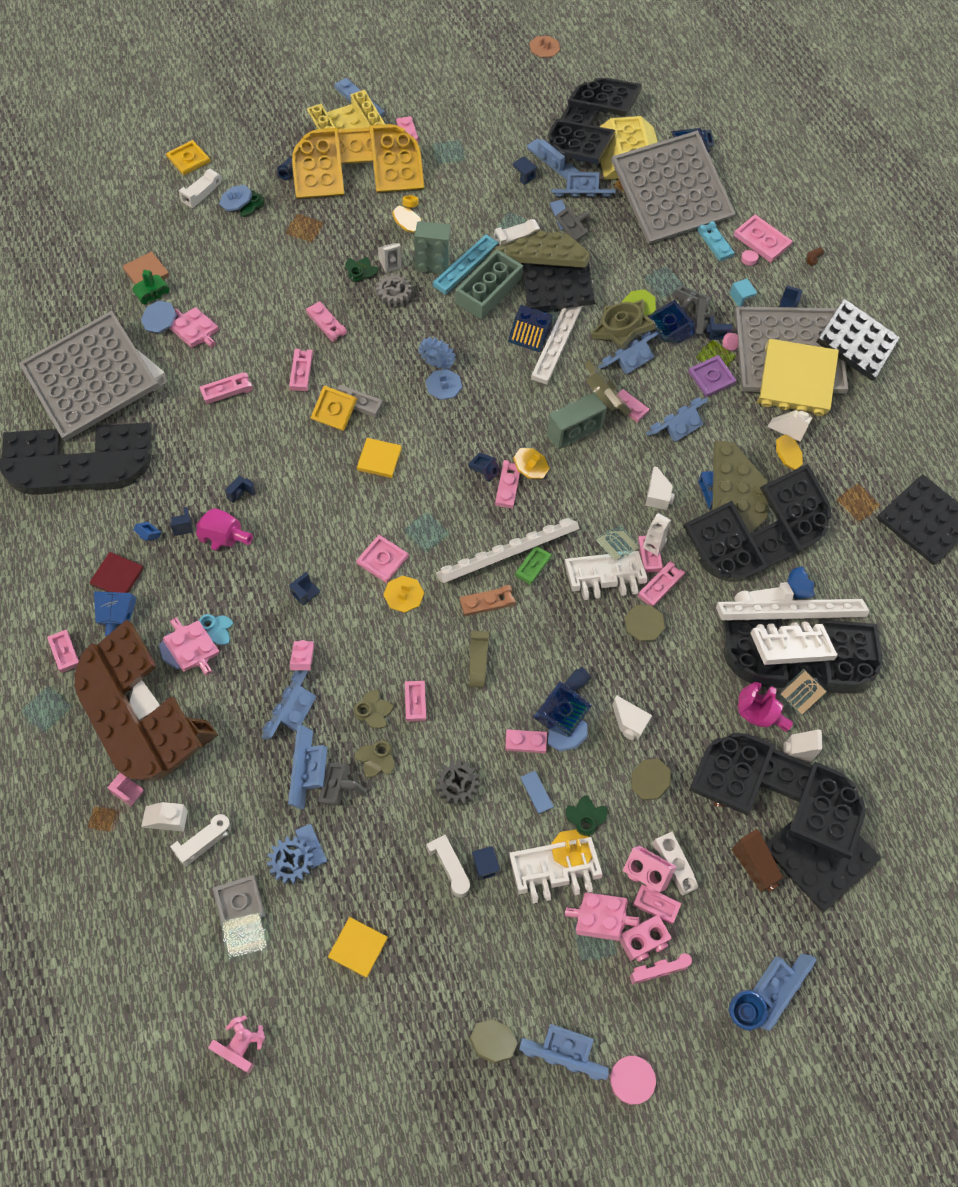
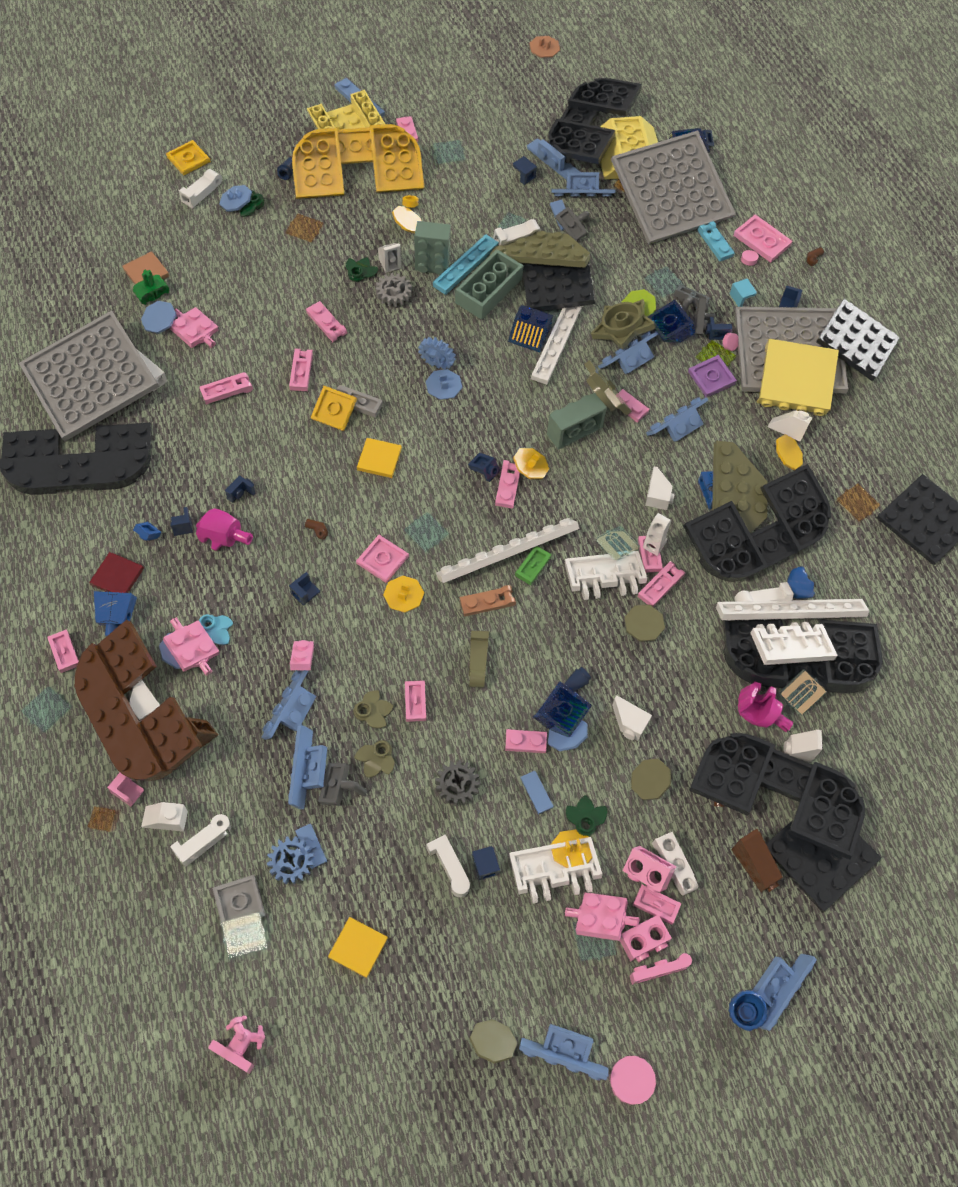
none -> reddish brown arm [305,518,328,540]

